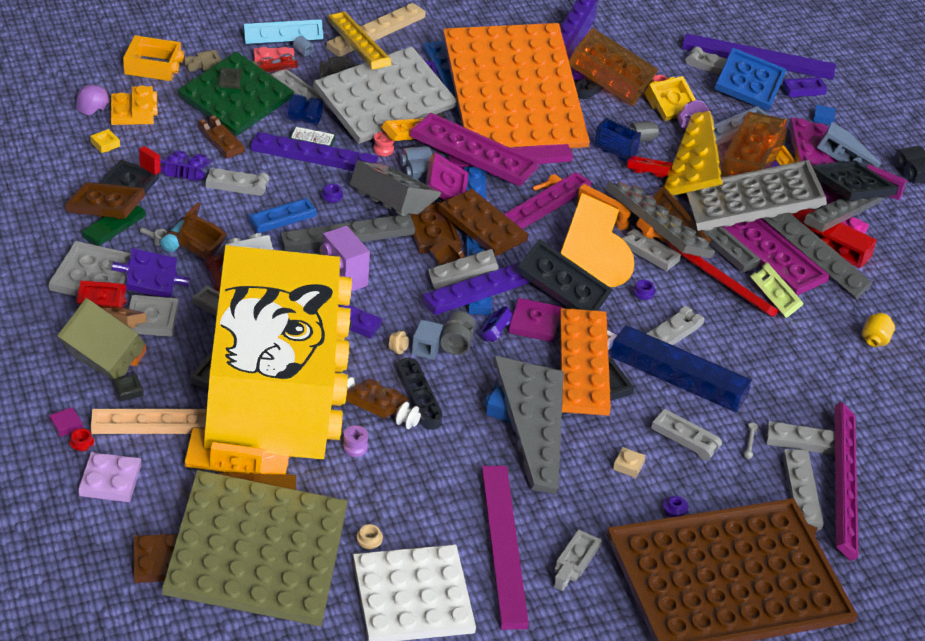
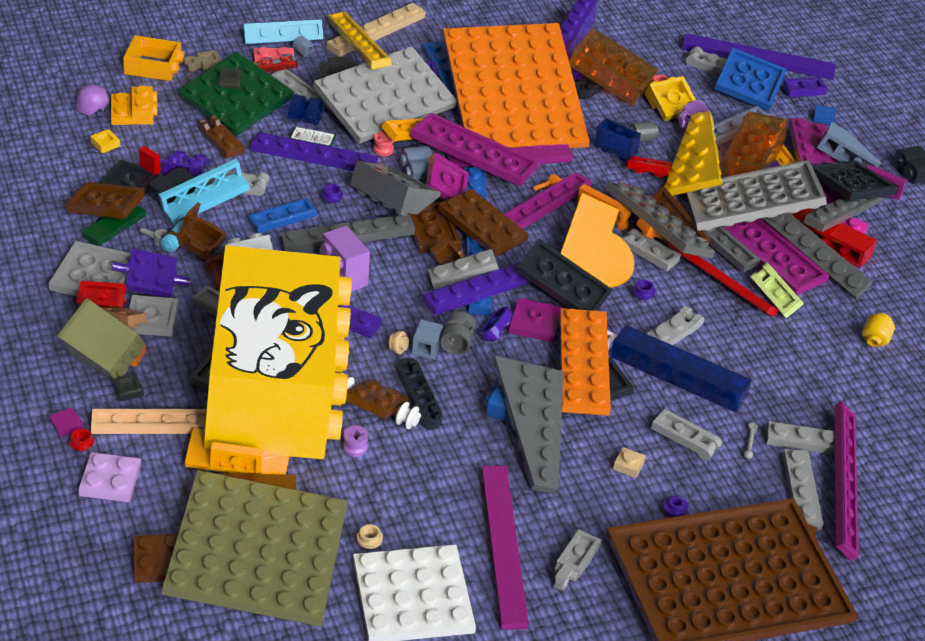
none -> black brick [149,167,196,205]
none -> medium azure fence [159,159,250,225]

